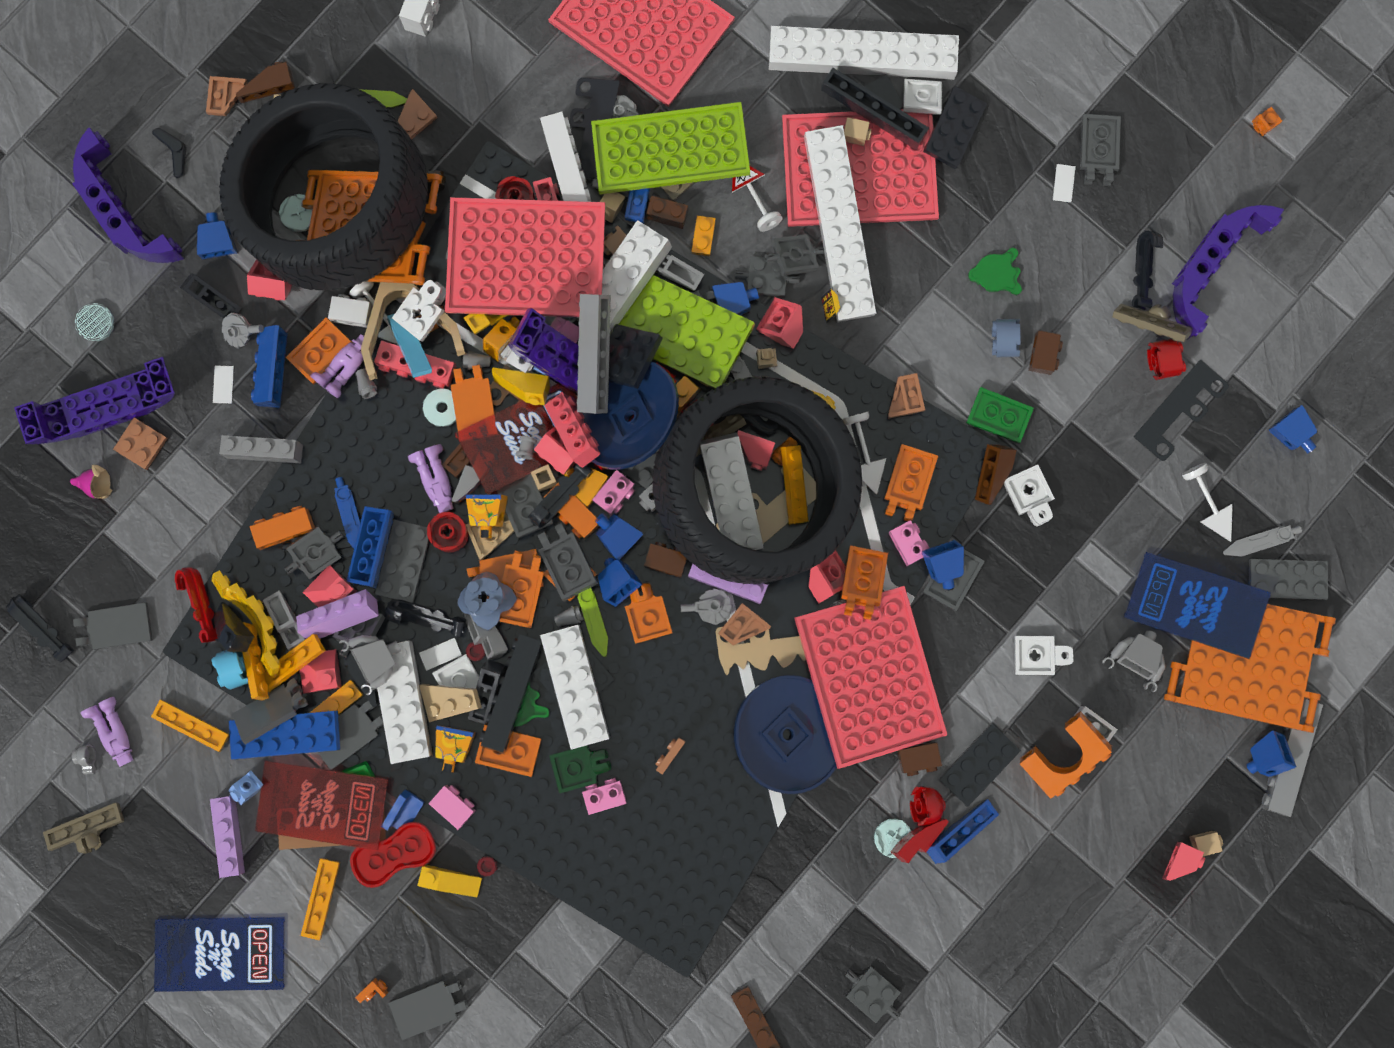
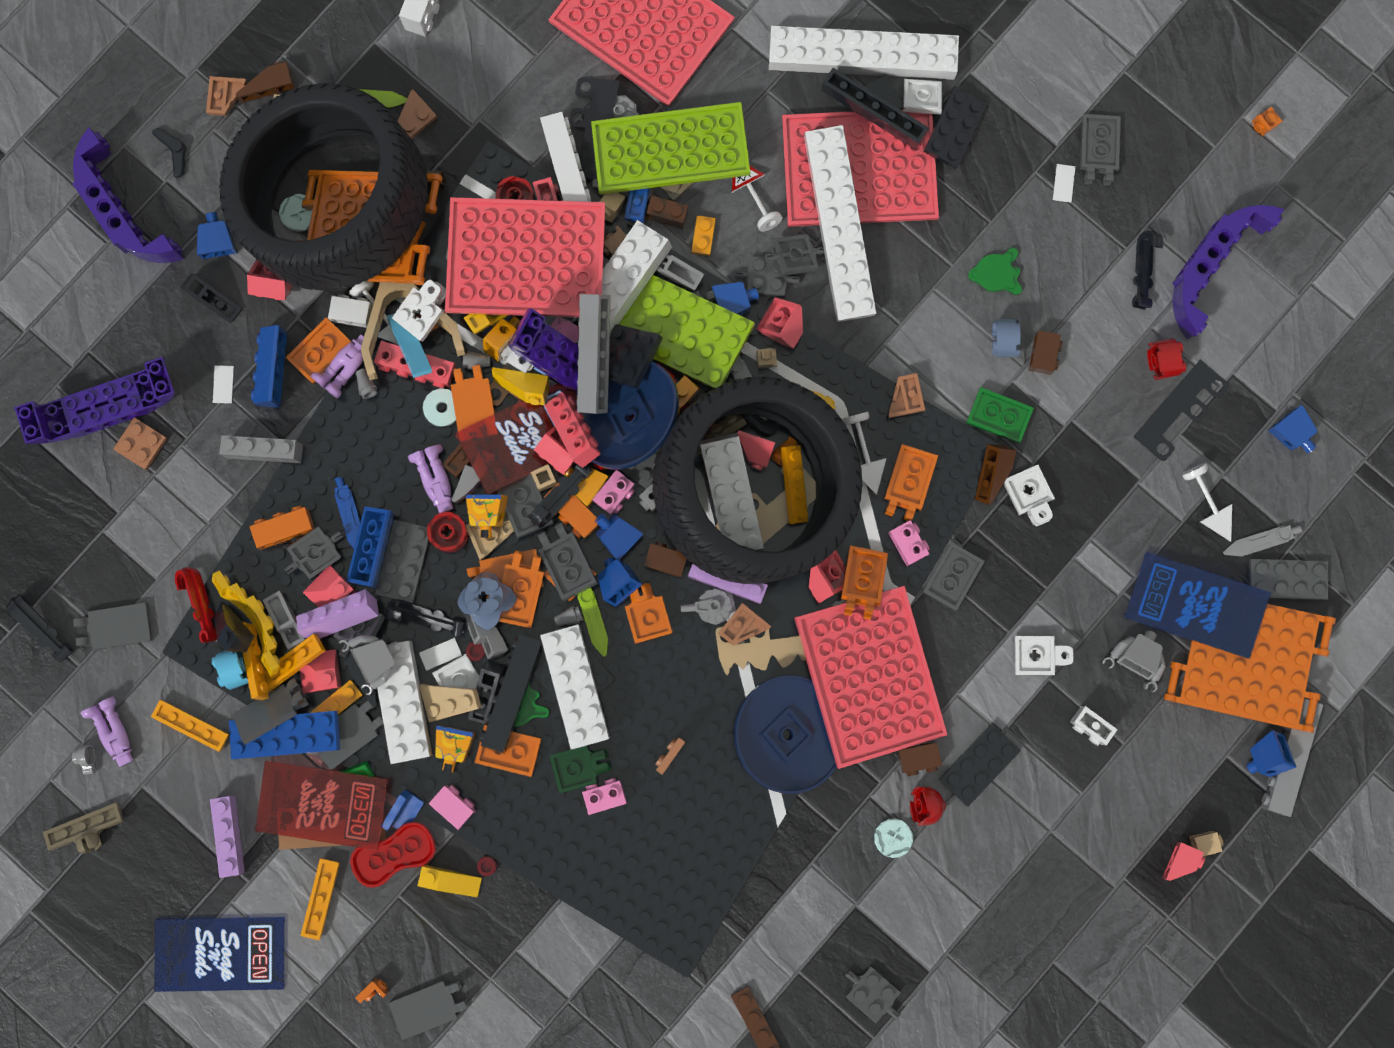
tan hat [70,465,112,499] -> none
tile [75,303,114,341] -> none
light grey piece [222,312,264,348] -> none
light blue brick [229,770,263,805] -> none
light grey bush [516,436,537,460] -> none
piece [821,289,840,323] -> none
tan brick [844,117,872,146] -> none
red slope [890,818,949,863] -> none
blue torso [922,540,964,589] -> none
blue slope [927,799,999,864] -> none
orange arch [1020,711,1112,799] -> none
dark tan plate [1112,304,1193,342] -> none

